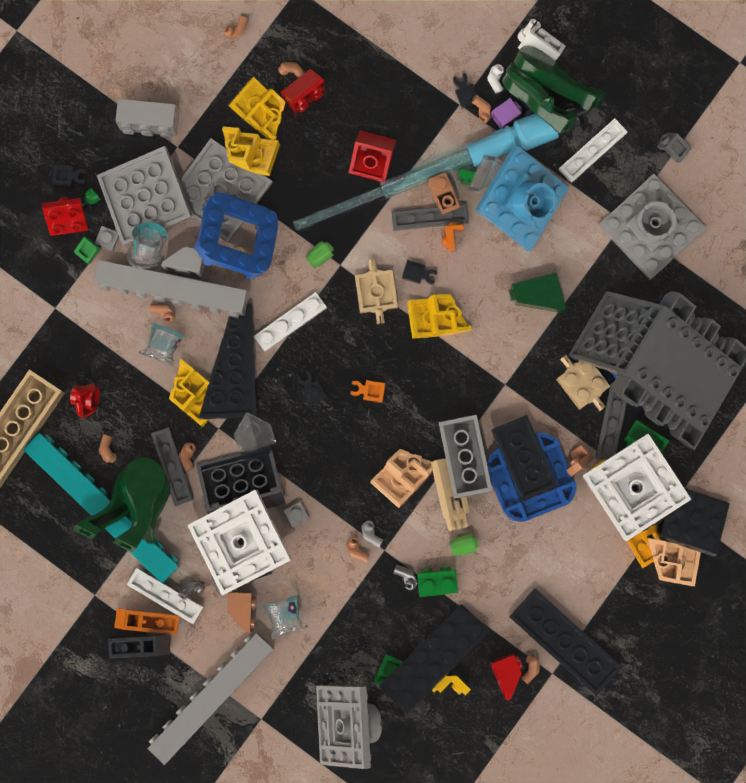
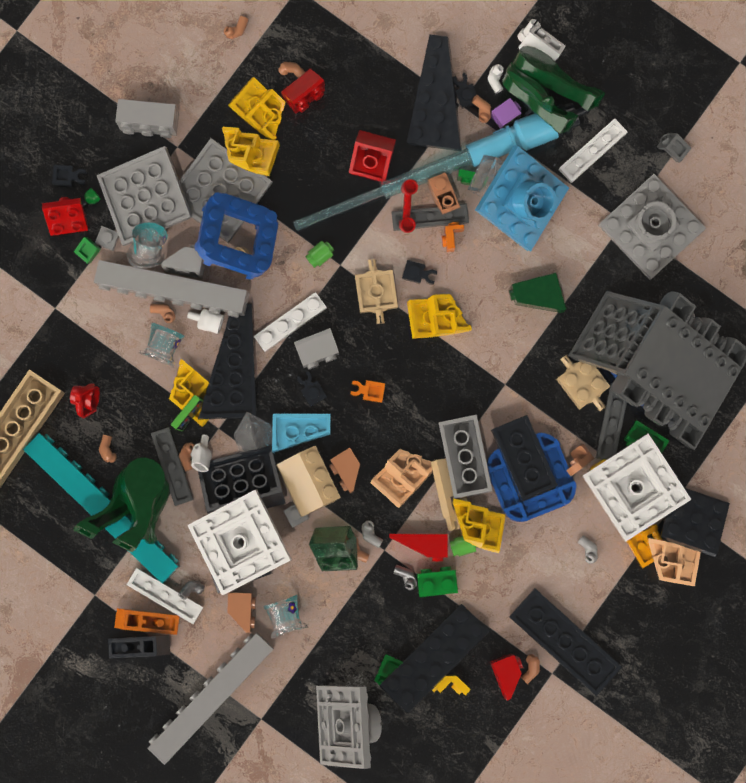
none -> bright green tile [171,395,204,431]
none -> white piece [187,308,224,334]
none -> white piece [190,435,212,472]
none -> medium azure wing [272,414,331,453]
none -> tan slope [276,446,341,517]
none -> light grey slope [294,328,339,369]
none -> clear green slope [309,526,358,572]
none -> nougat slope [329,448,360,493]
none -> red slope [389,534,448,562]
none -> red bar [399,179,418,233]
none -> black wing [407,35,462,152]
none -> yellow slope [453,499,506,553]
none -> light grey arm [577,535,598,564]

